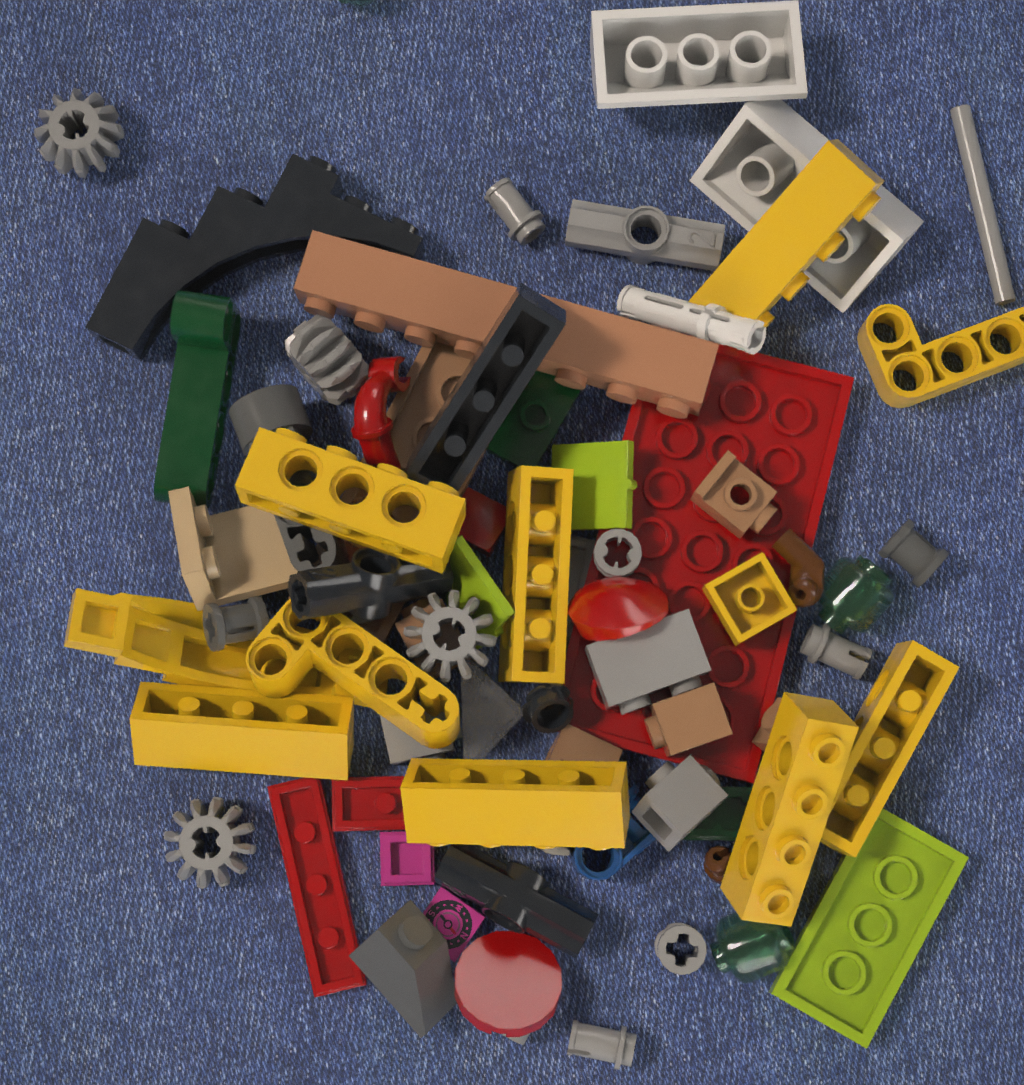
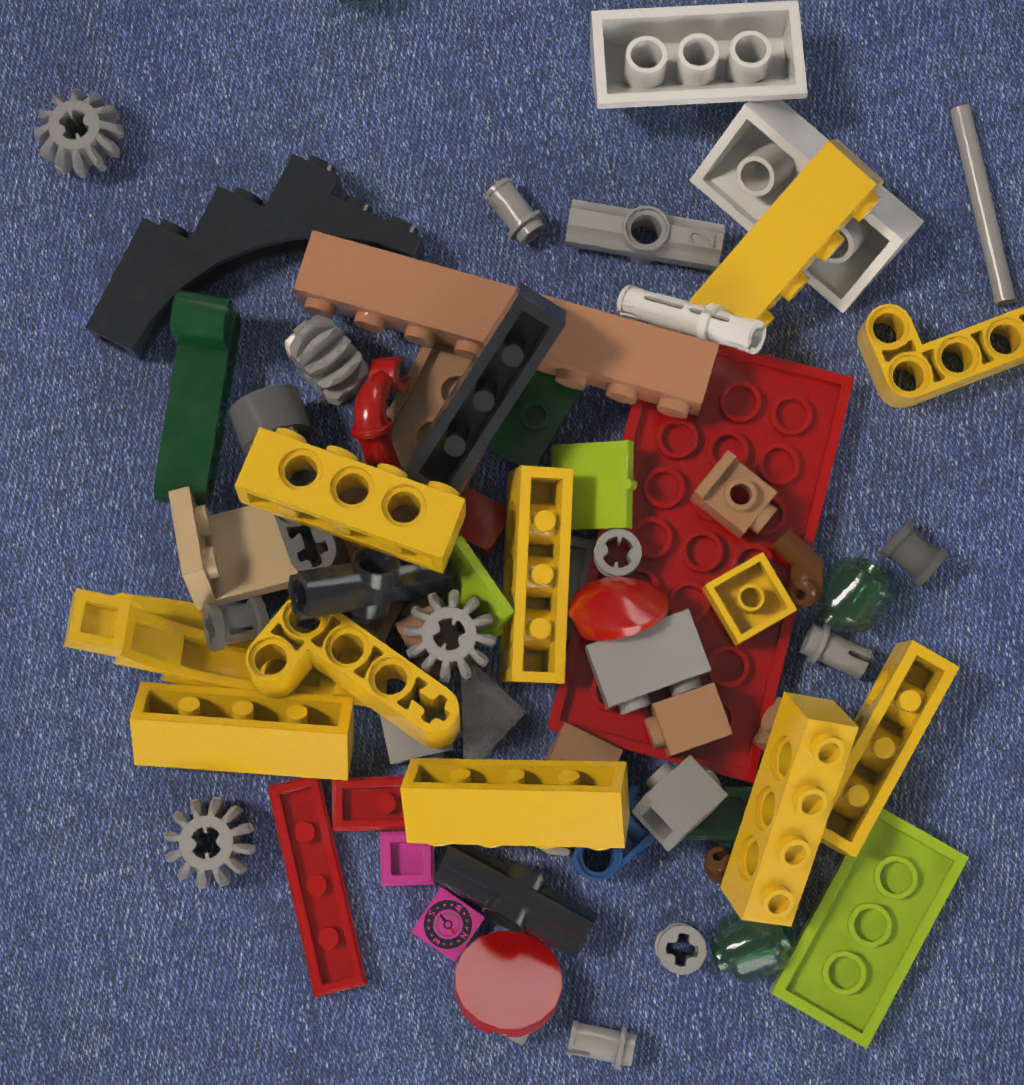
dark grey slope [349,899,457,1038] -> none
black plate [522,683,574,733] -> none

